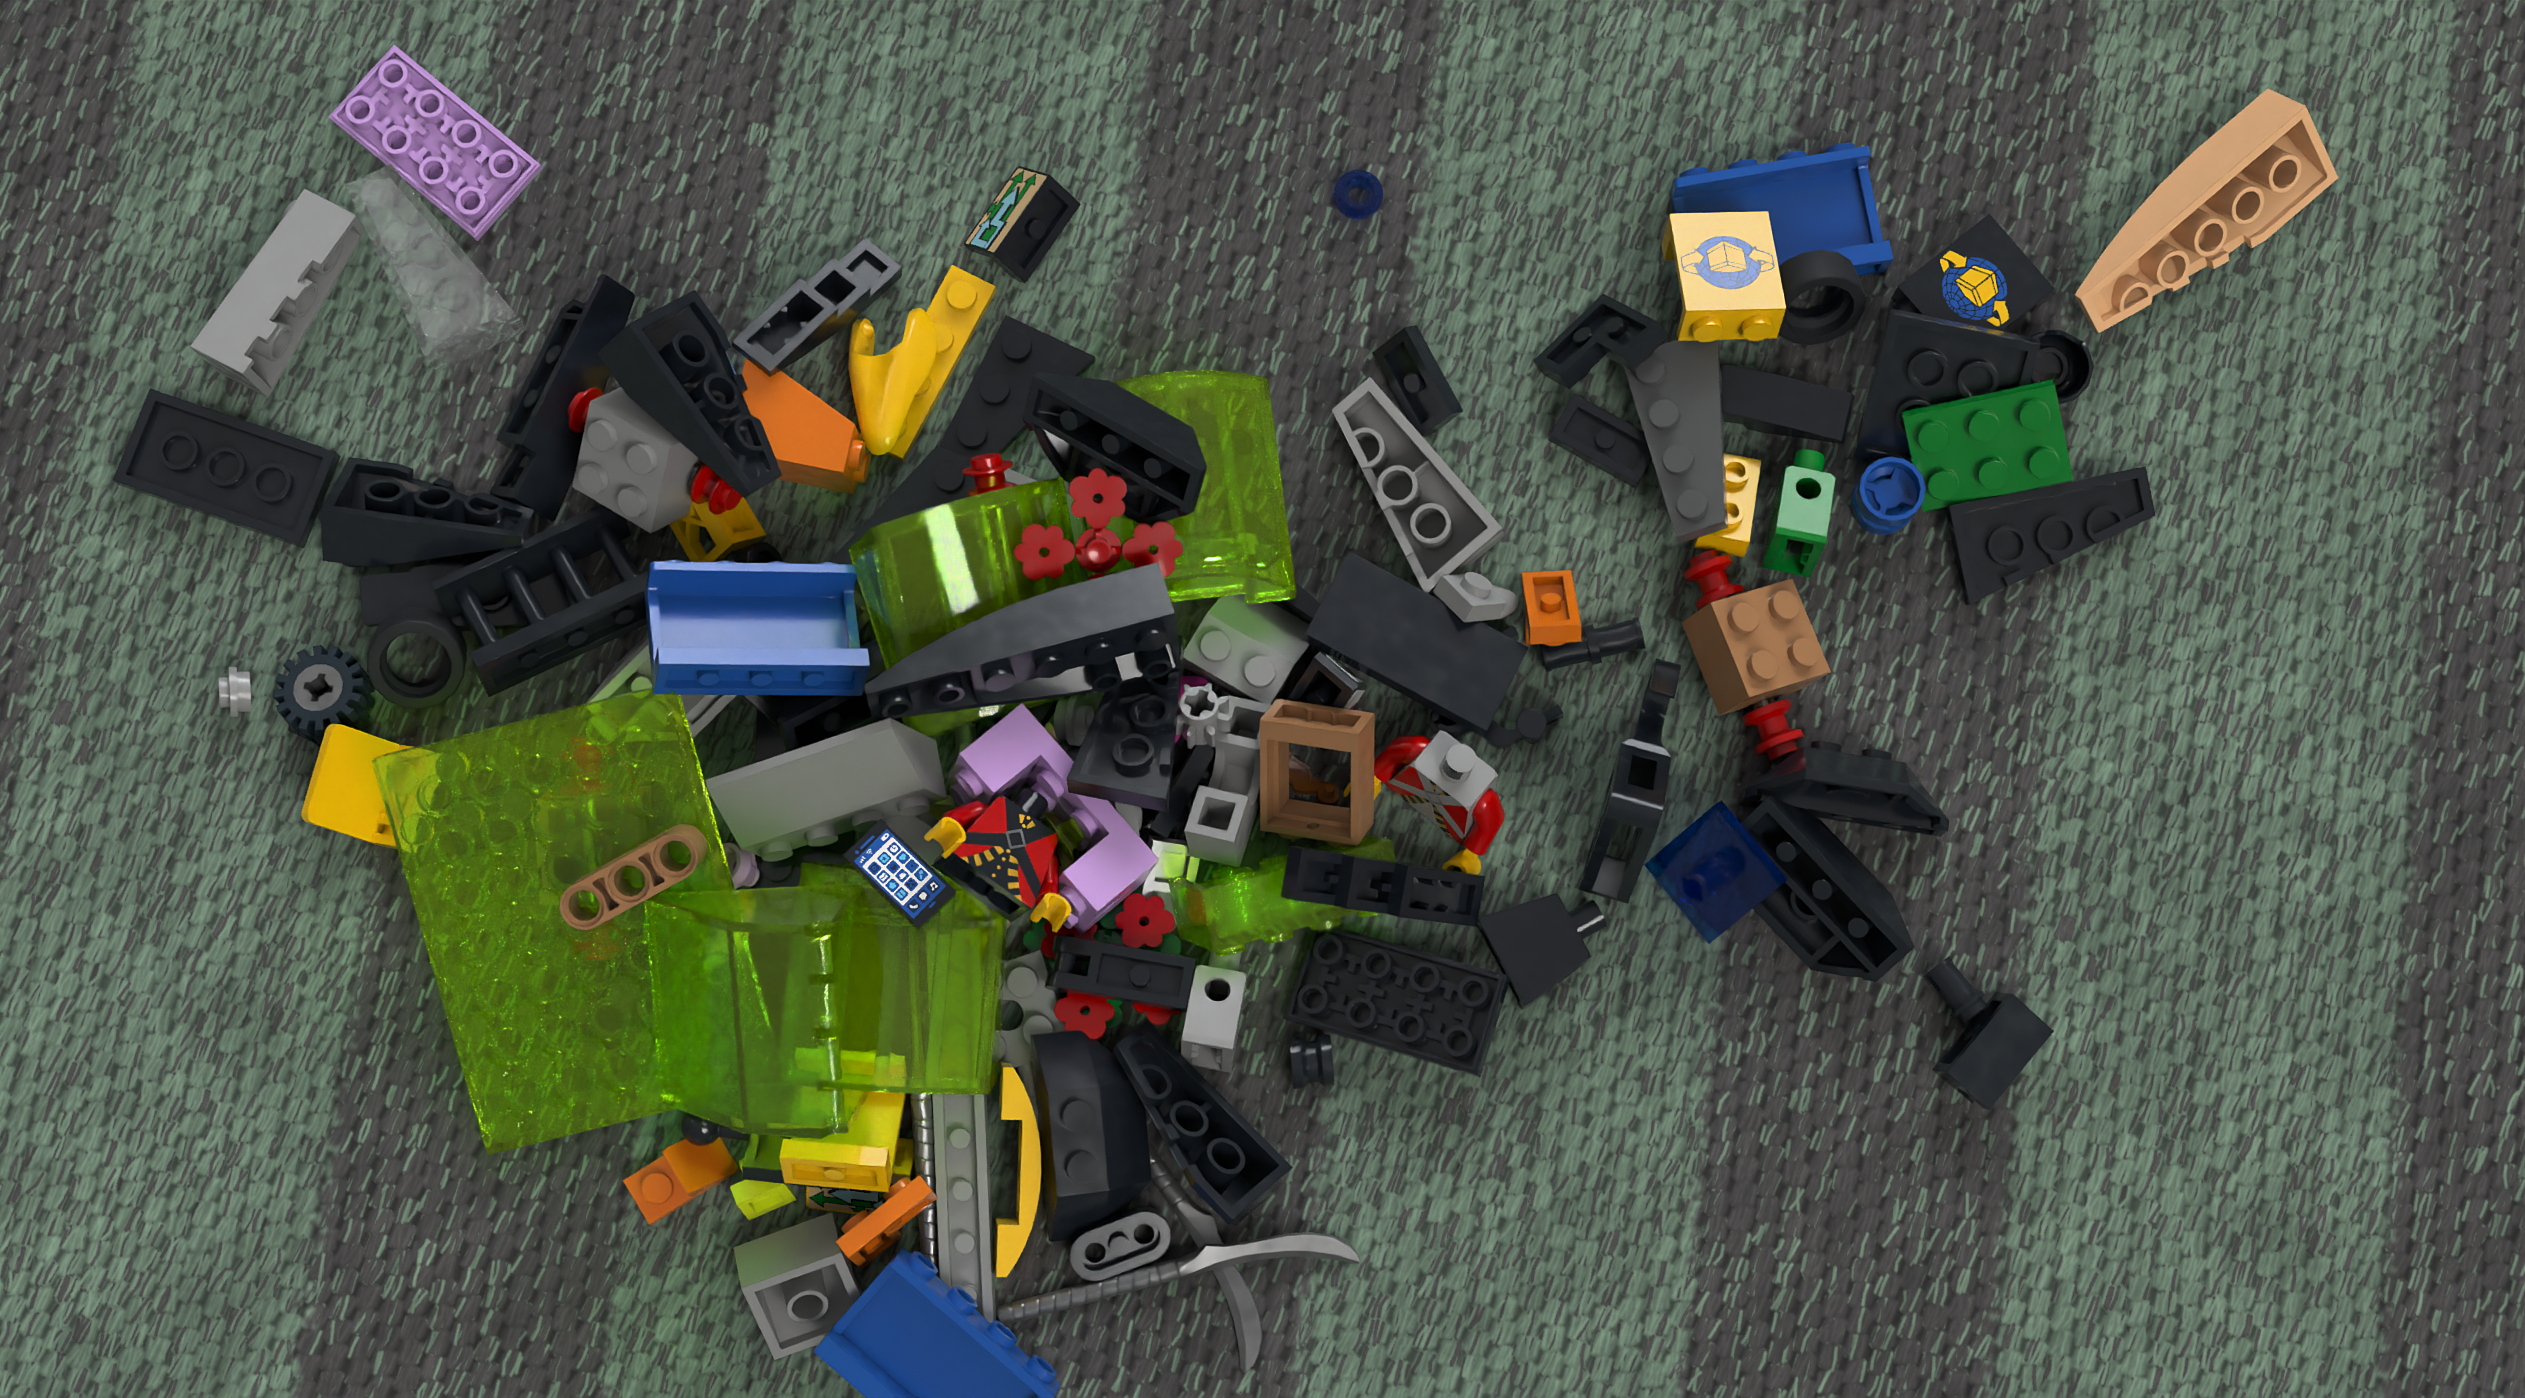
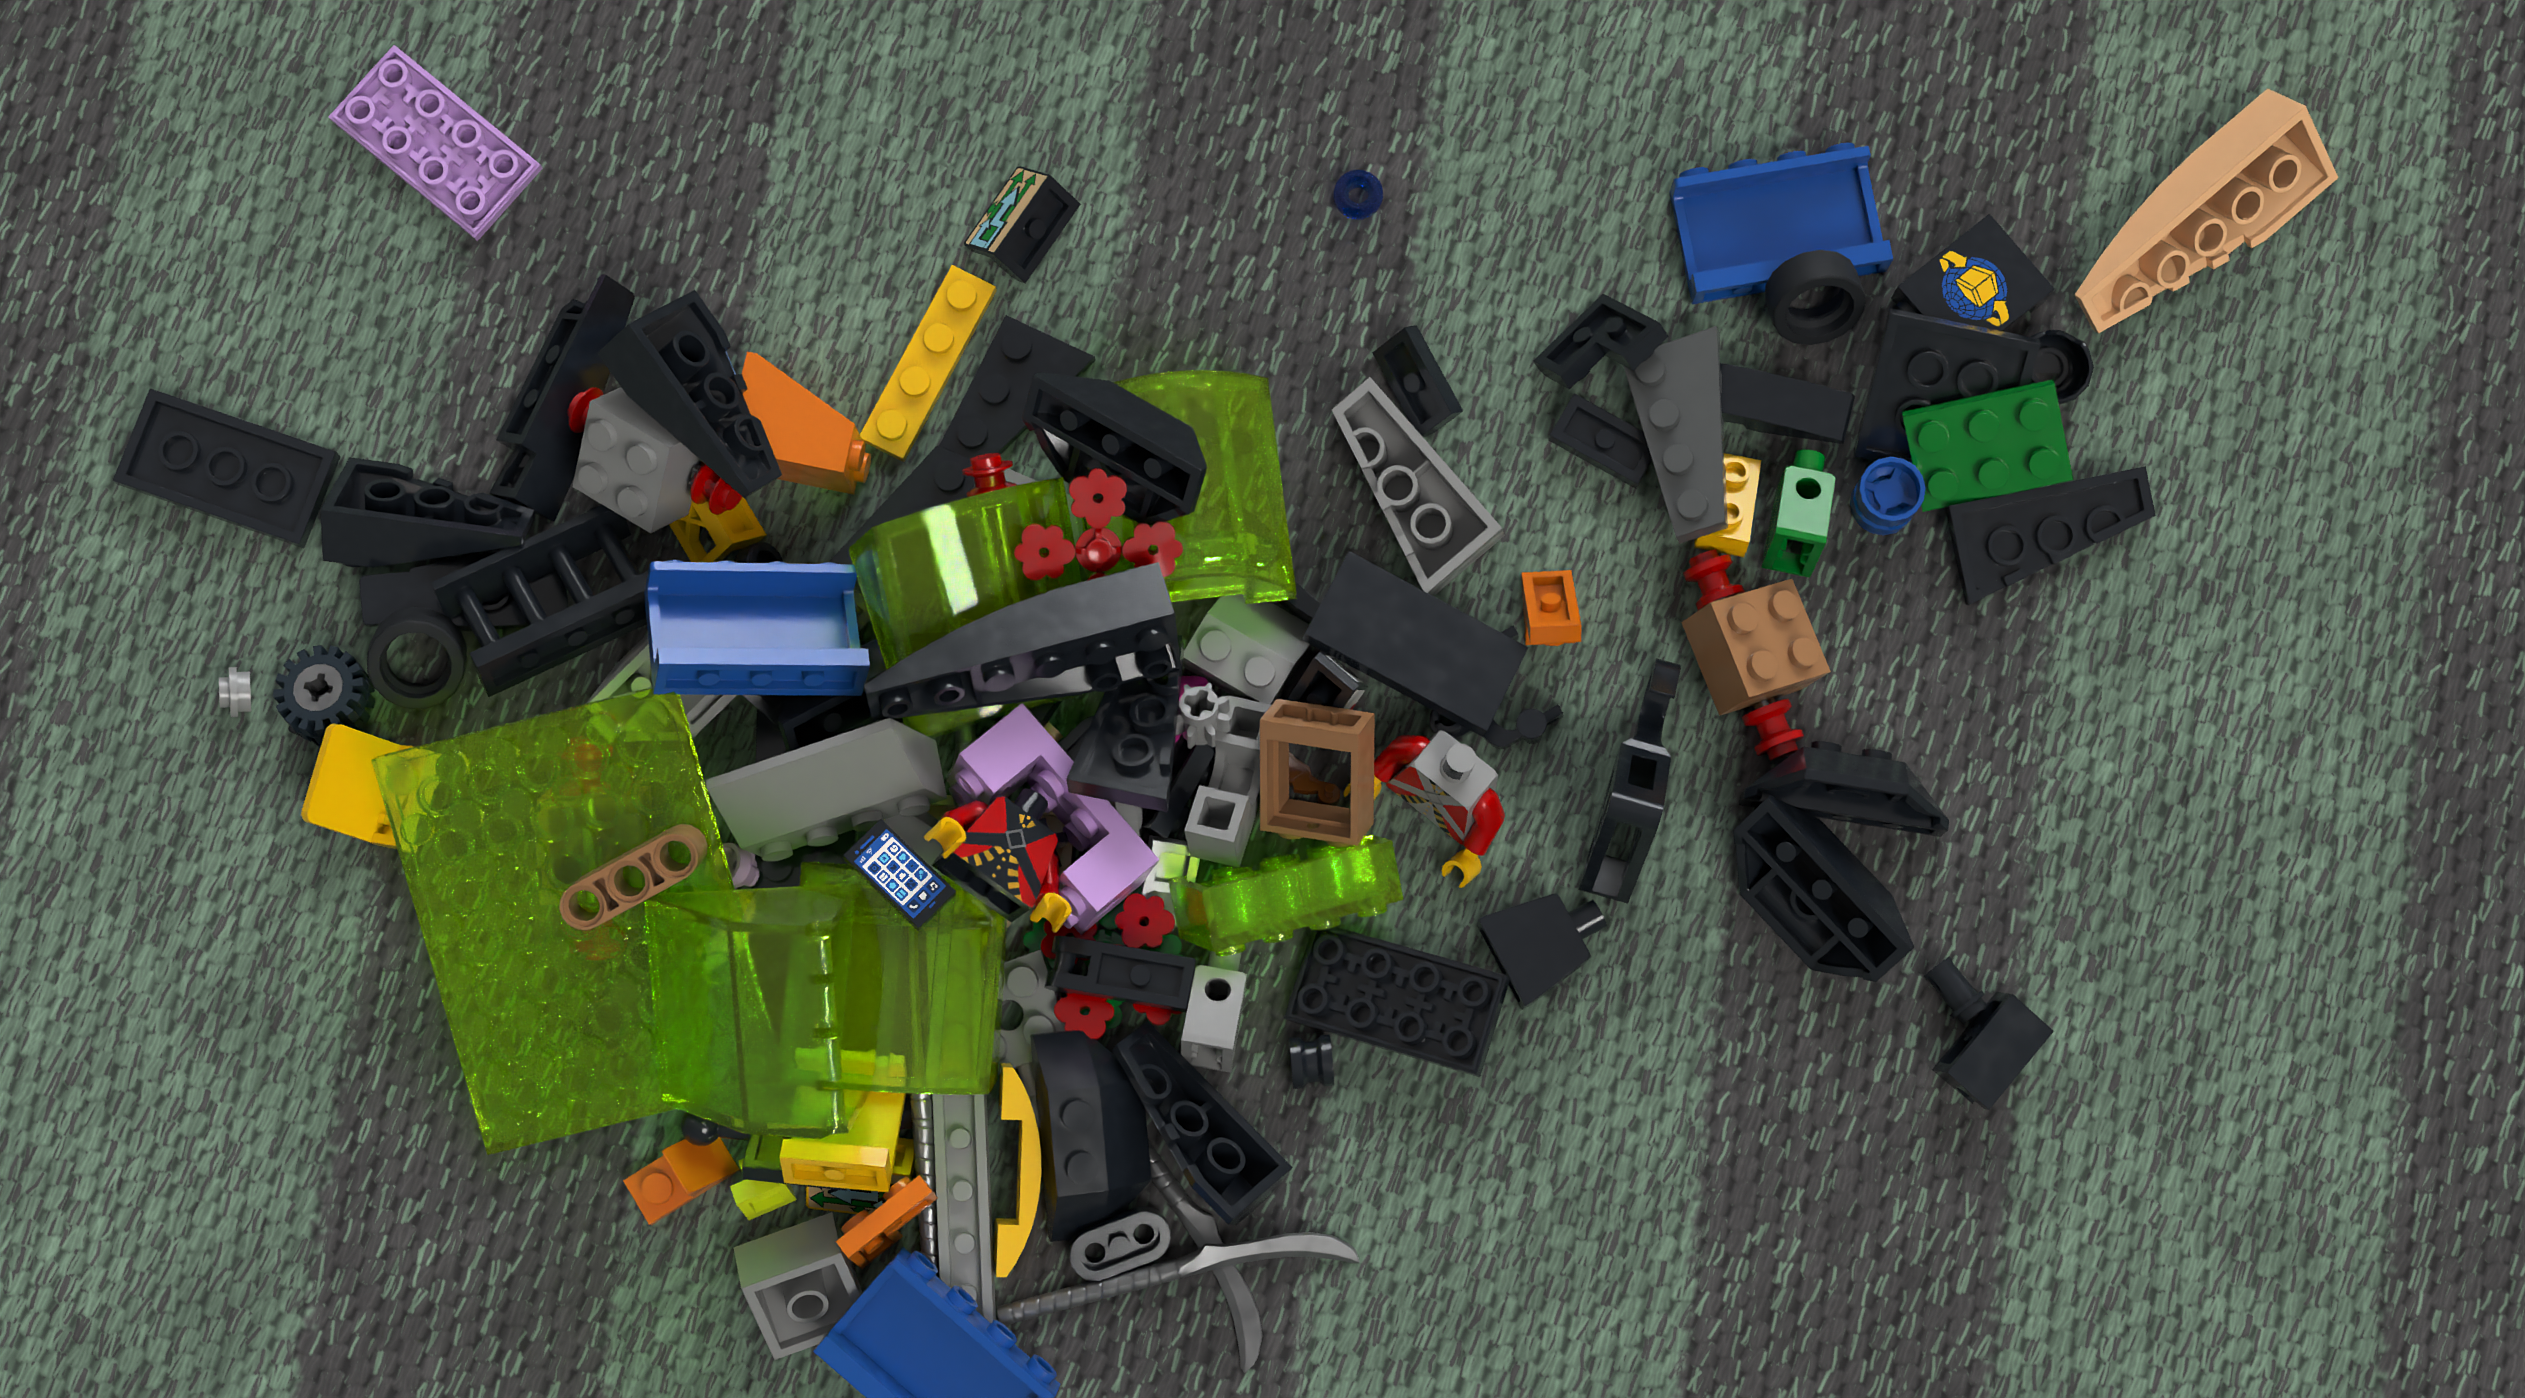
light grey wedge [190,189,367,398] -> none
clear wedge [345,164,528,373] -> none
black slope [732,238,902,377] -> none
yellow animal [848,308,937,455] -> none
clear neon green piece [1042,816,1085,863] -> none
light grey plate [1054,695,1095,746] -> none
black slope [1280,845,1486,927] -> none
light grey plate [1433,572,1519,622] -> none
black pin [1539,617,1645,672] -> none
clear blue tile [1644,800,1787,944] -> none
yellow panel [1662,211,1786,343] -> none

